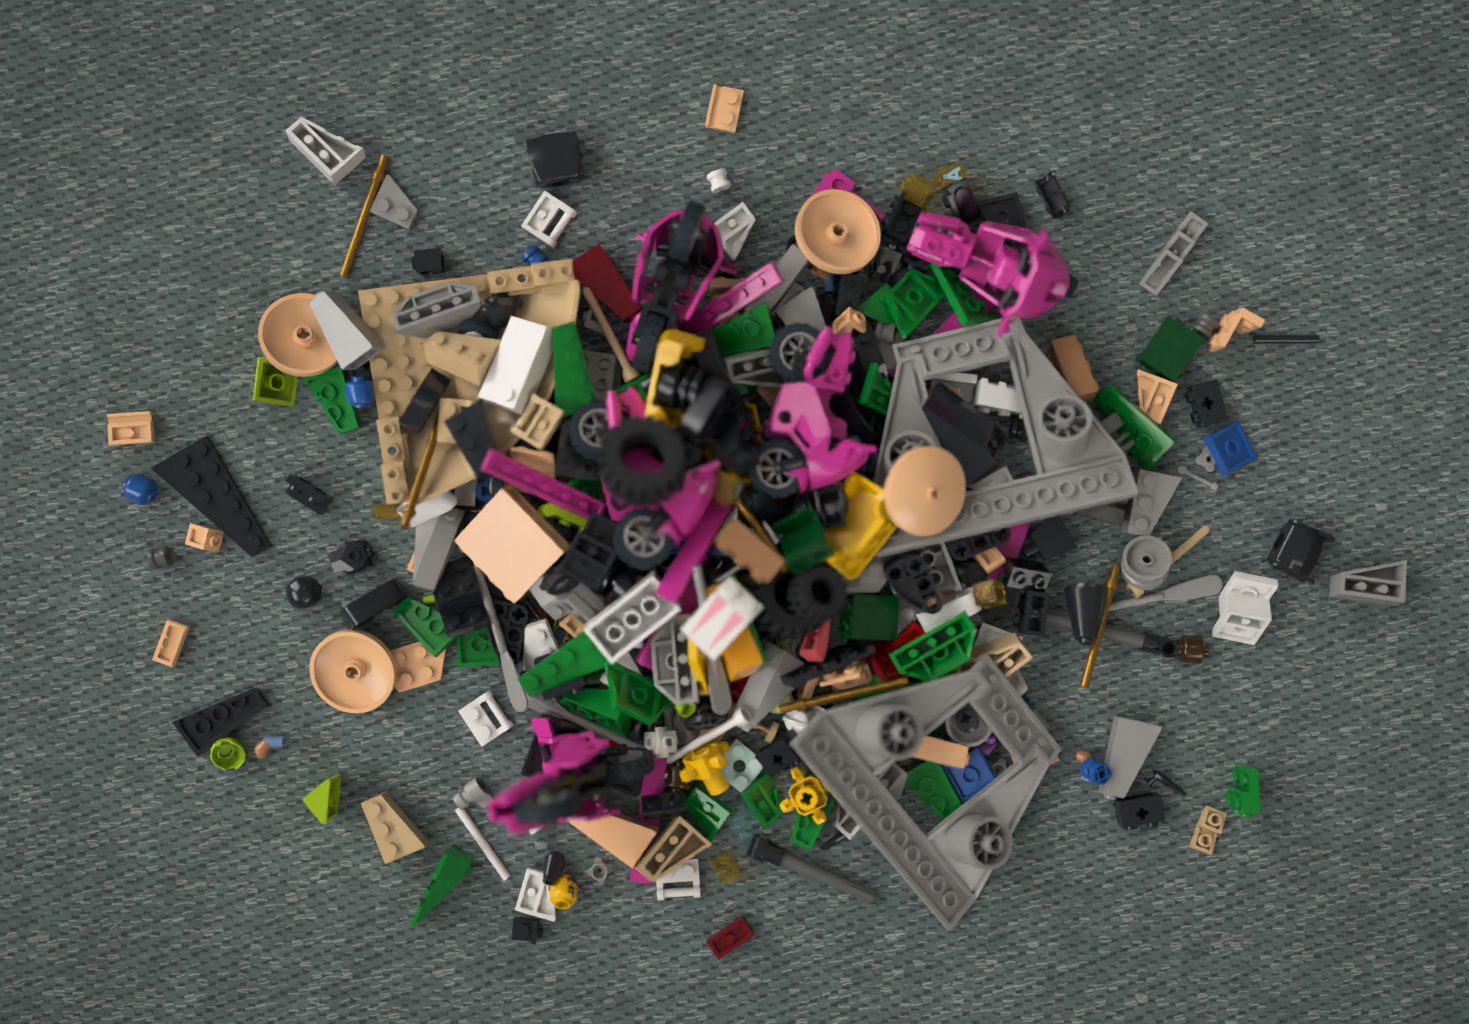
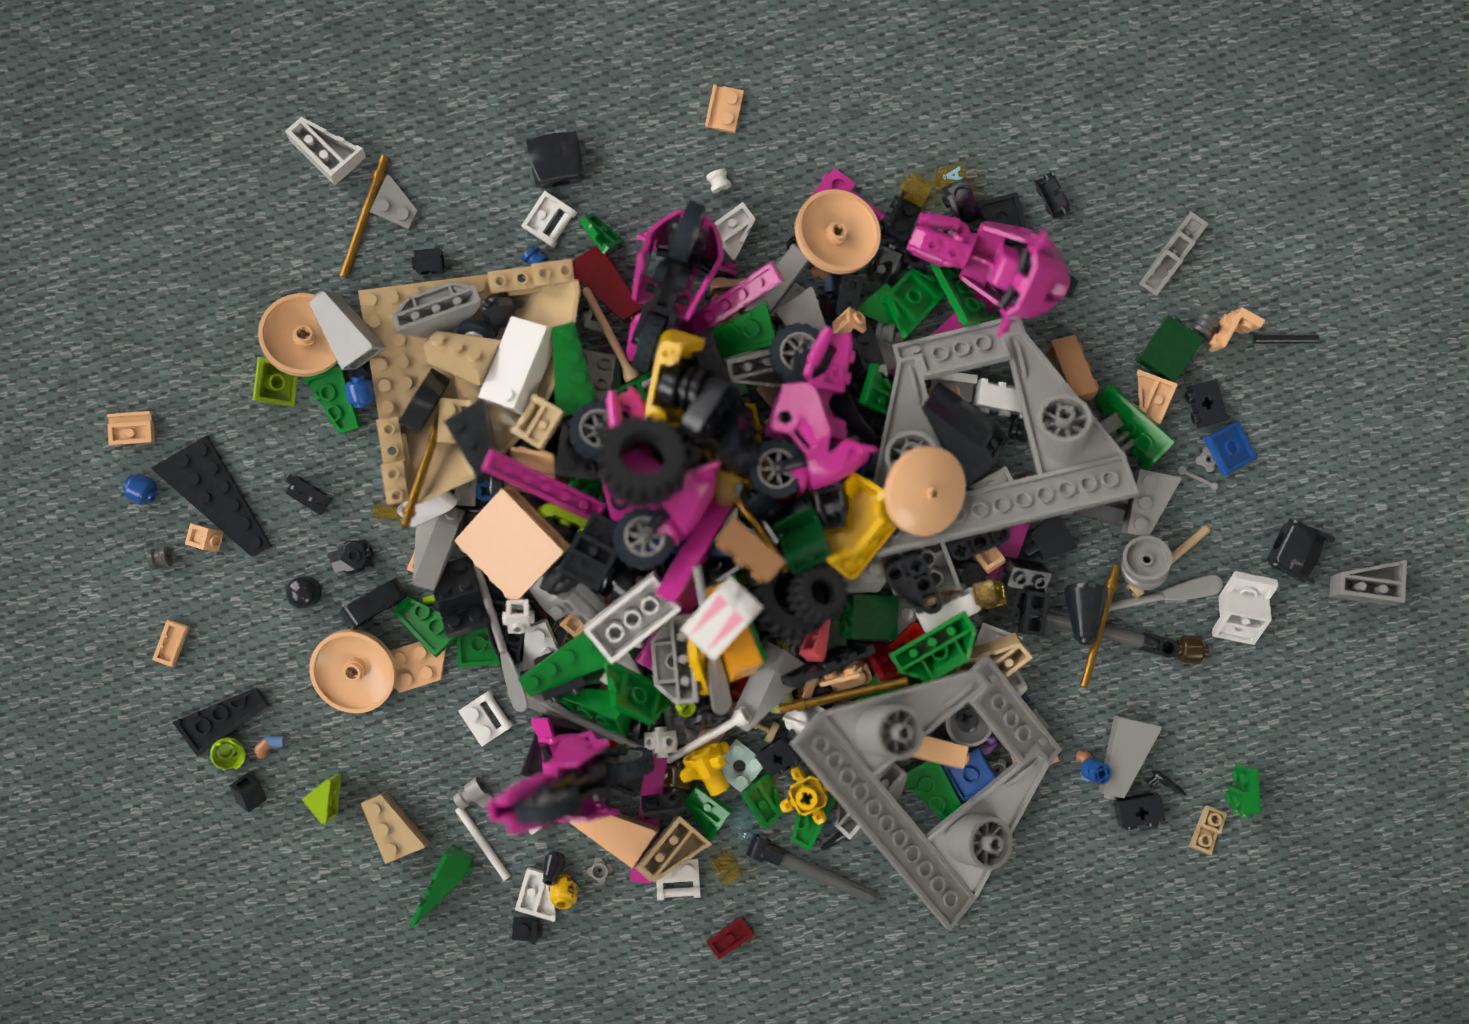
none -> black panel [229,773,266,813]
none -> white brick [503,599,535,634]
none -> green wing [580,213,625,254]

